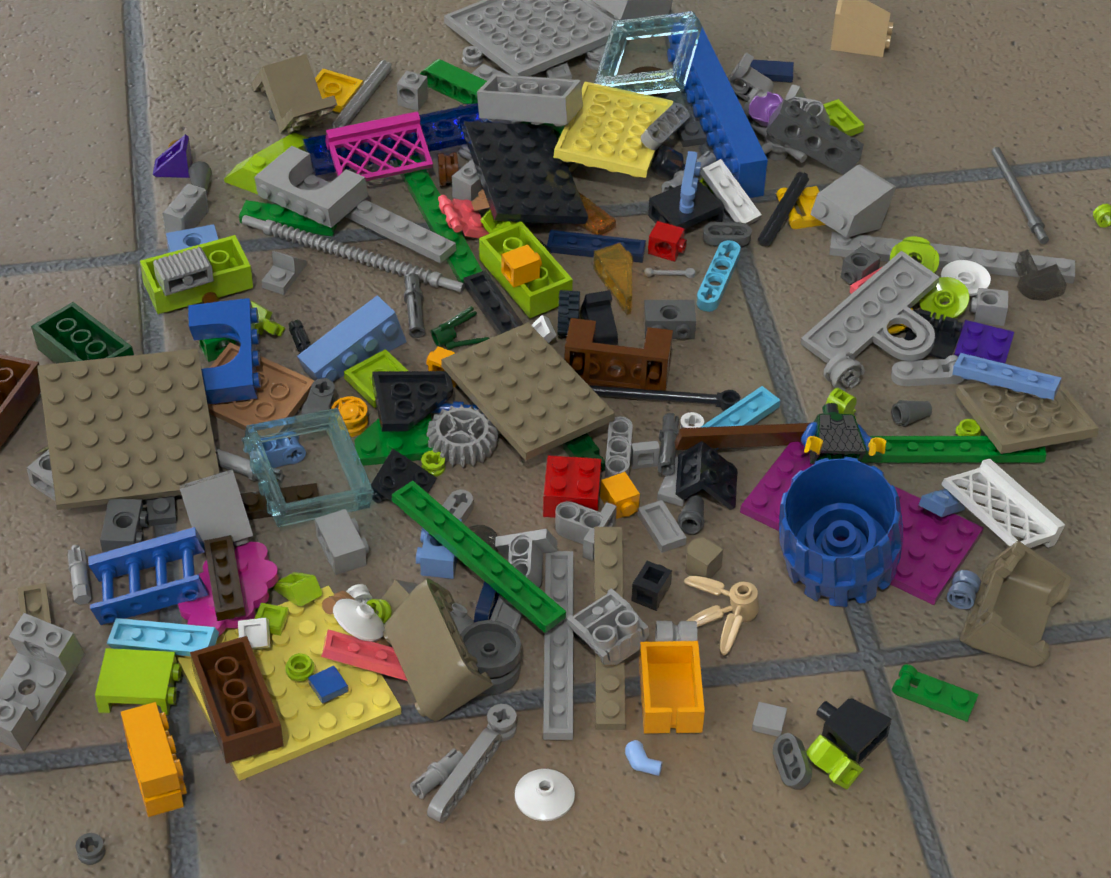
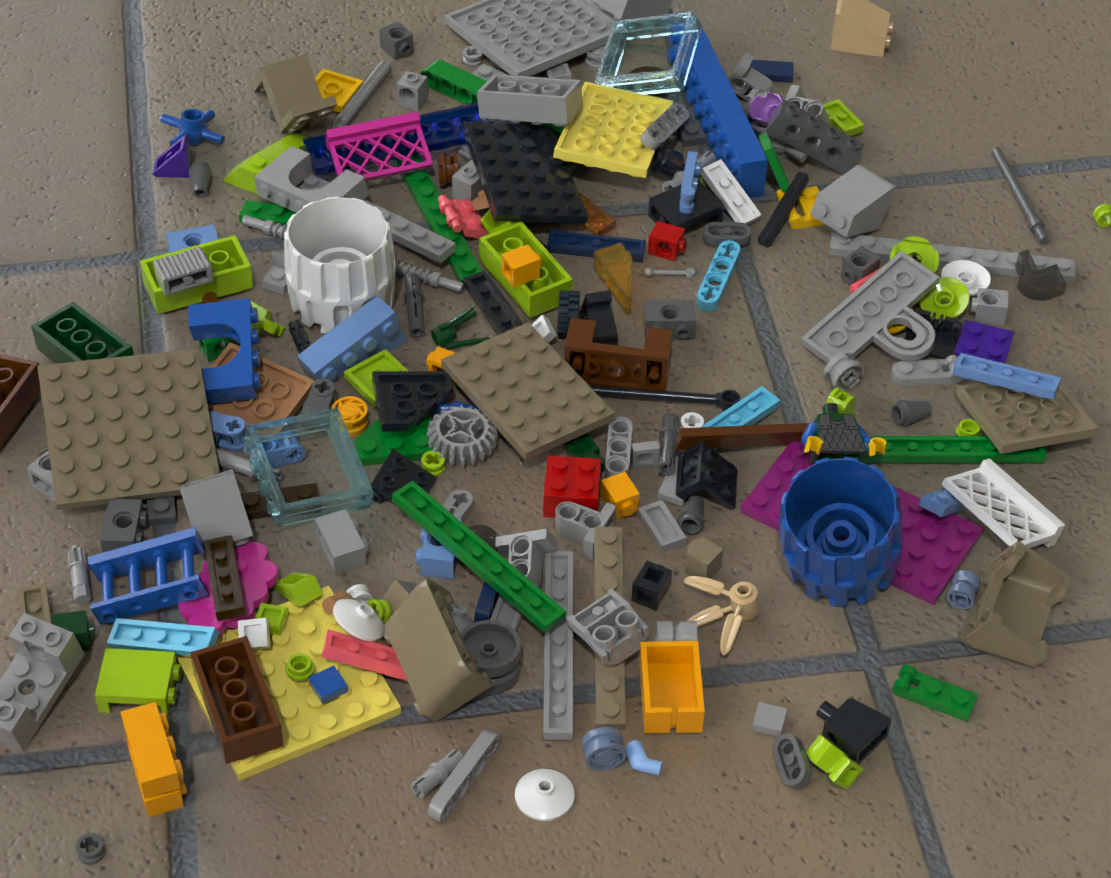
light grey brick [162,184,209,233] -> none
light grey wheel [487,704,517,741] -> none
none -> dark green brick [51,610,96,651]
none -> blue bar [160,109,225,146]
none -> medium blue piece [209,411,249,452]
none -> white wheel [284,196,395,334]
none -> dark grey brick [379,21,414,60]
none -> sand blue wheel [582,727,627,771]
none -> green tile [758,132,790,192]

